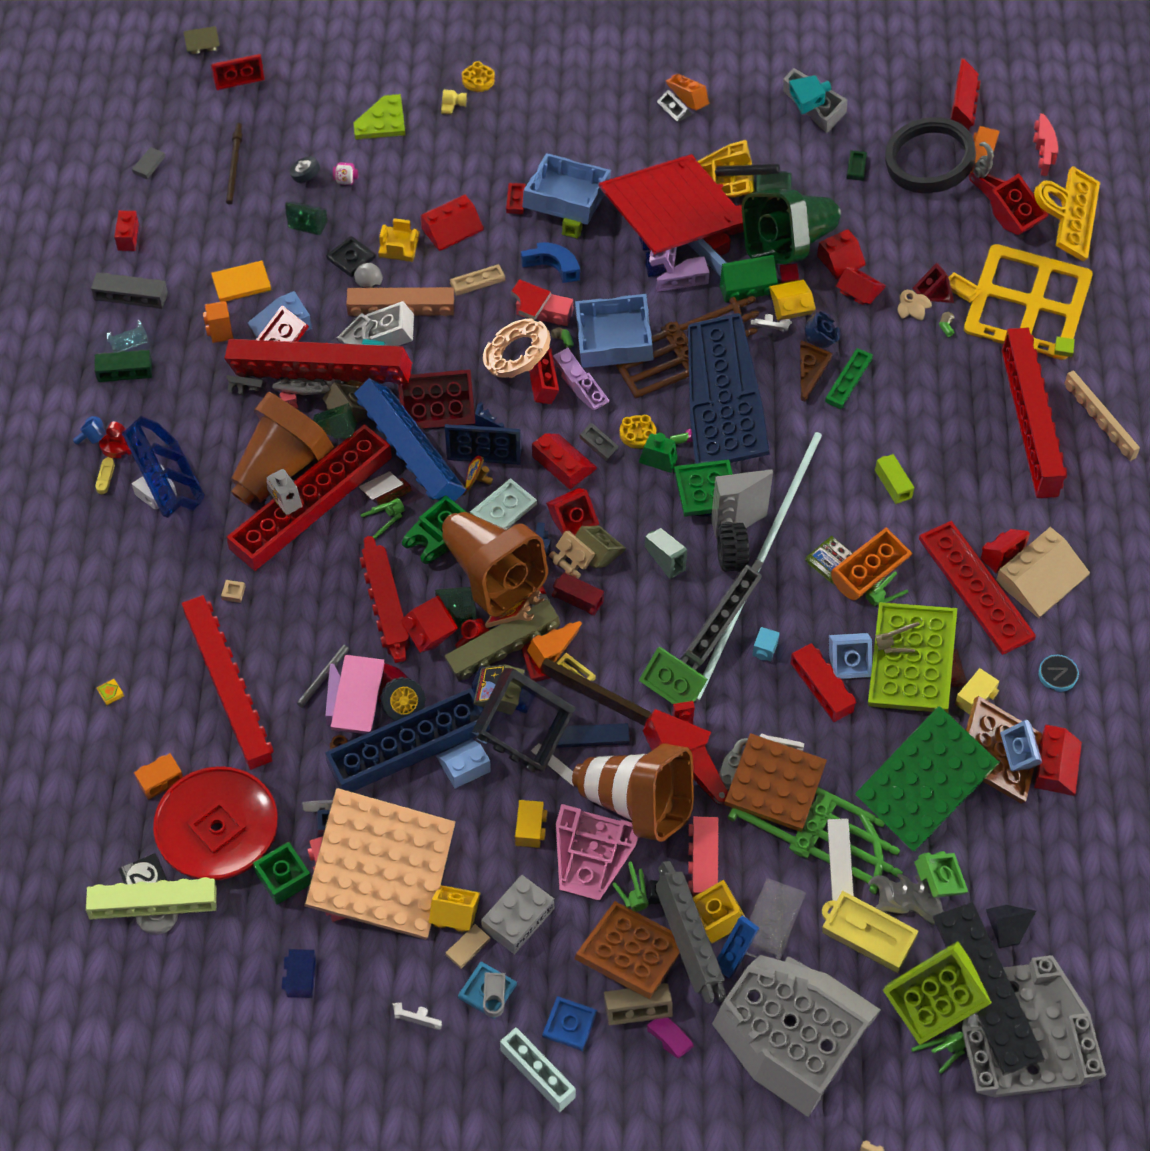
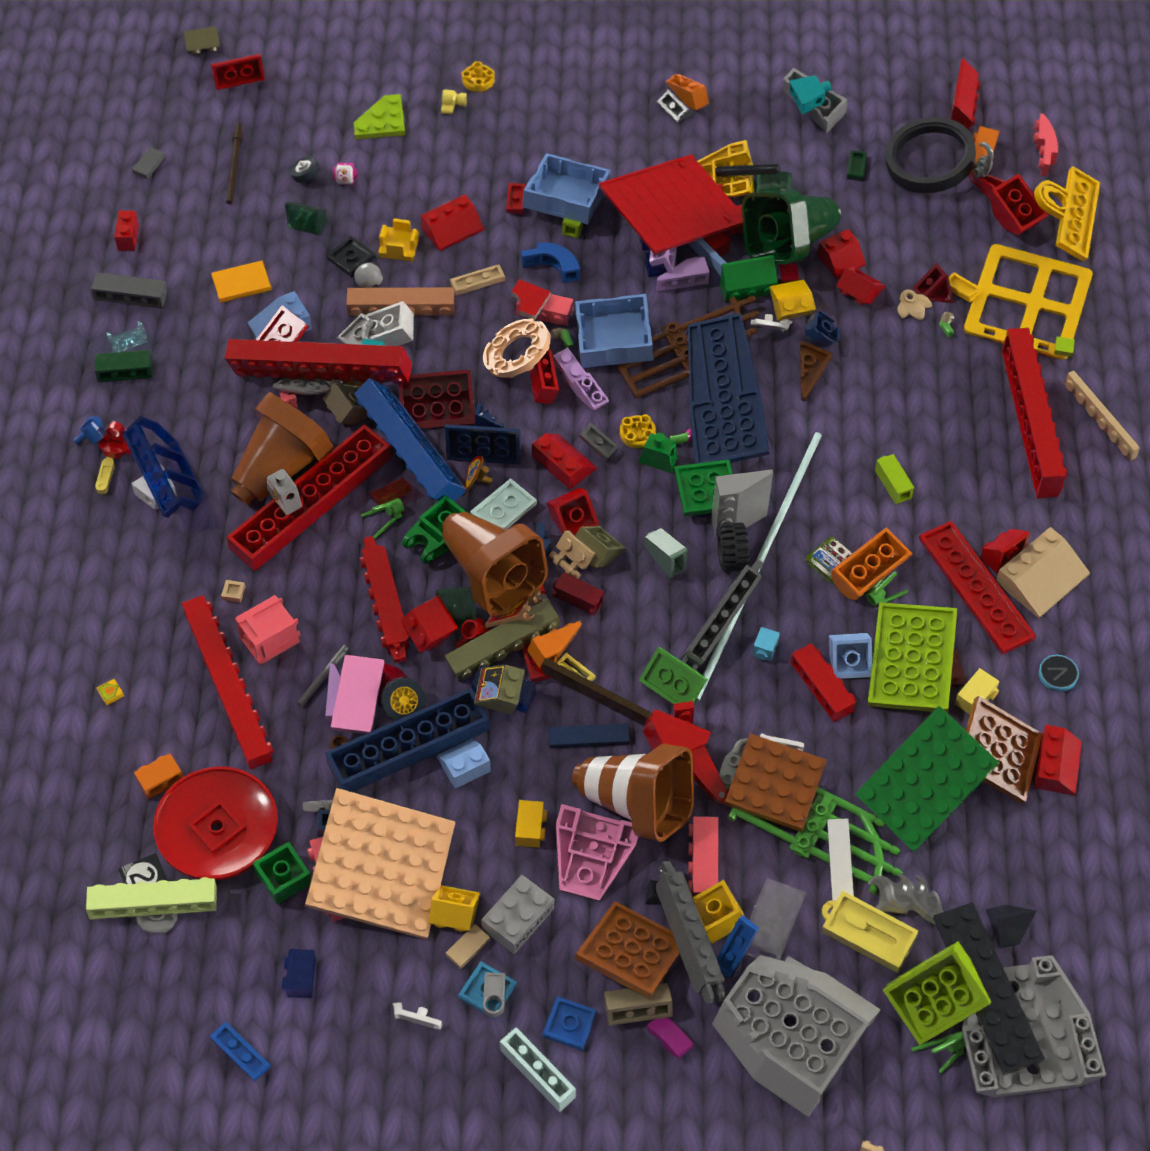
orange brick [203,301,234,343] -> none
dark grey plate [226,375,266,395] -> none
clear green slope [313,403,357,439] -> none
white sticker [359,472,403,499] -> none
black window [472,668,576,773] -> none
white sticker [531,744,573,785] -> none
bright green plant [613,862,649,912] -> none
green plate [825,348,873,409] -> none
dark tan plant [875,622,920,654] -> none
bright green plate [914,851,968,898] -> none
light blue slope [1000,720,1042,771] -> none
none -> blue plate [210,1021,270,1082]
none -> coral container [235,595,301,665]

